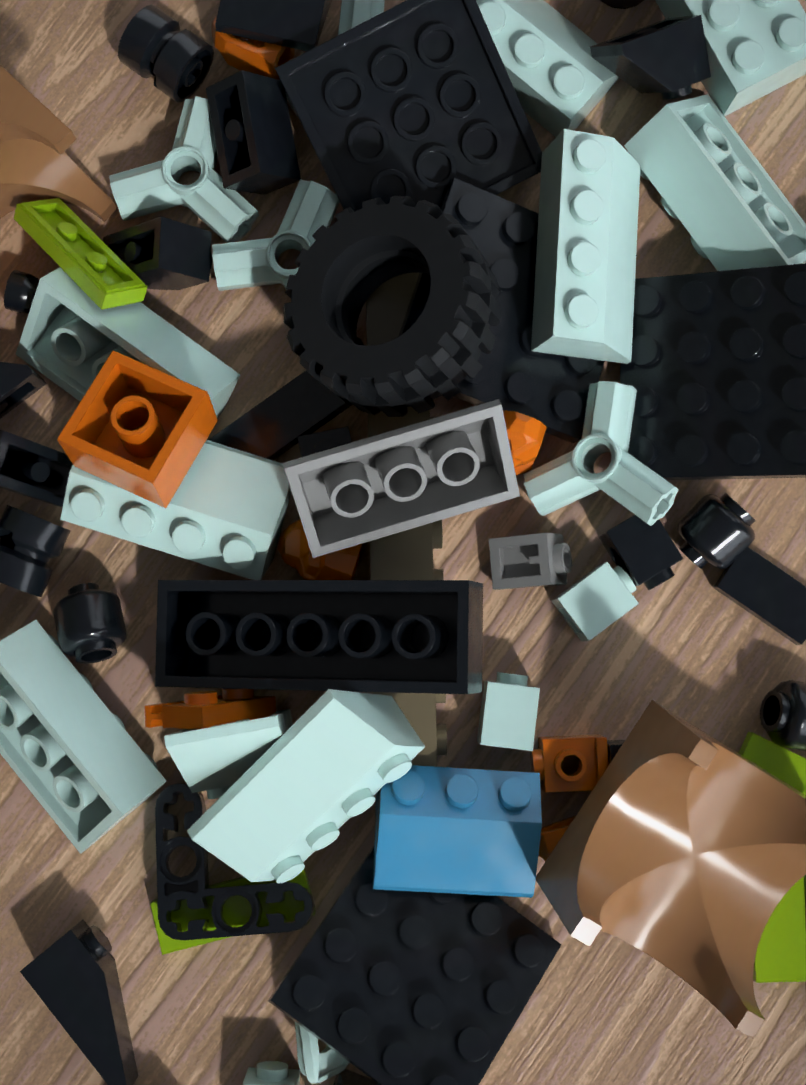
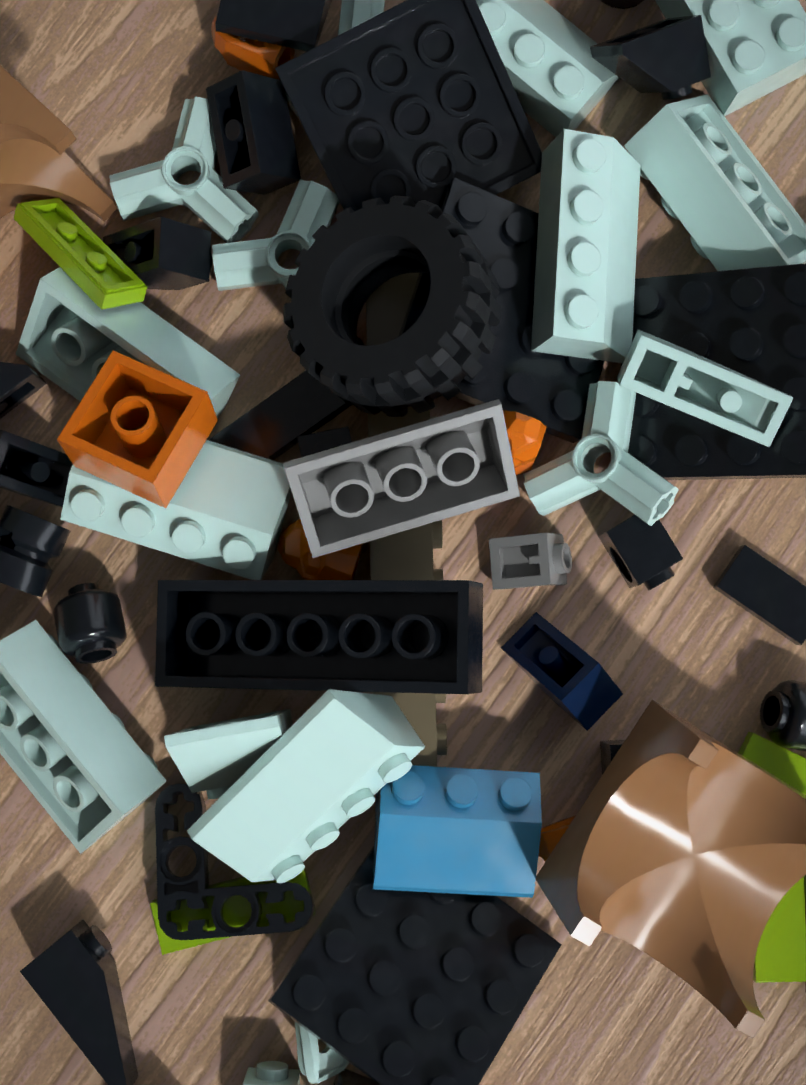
black hinge [4,270,39,313] -> none
black wheel [118,4,214,103] -> none
orange plate [145,688,276,729] -> none
light aqua brick [477,672,540,751] -> none
orange brick [530,734,609,792] -> none
light aqua brick [552,562,639,642] -> none
black head [678,493,756,569] -> none
none -> dark blue slope [501,612,623,731]
none -> light aqua slope [617,330,793,447]

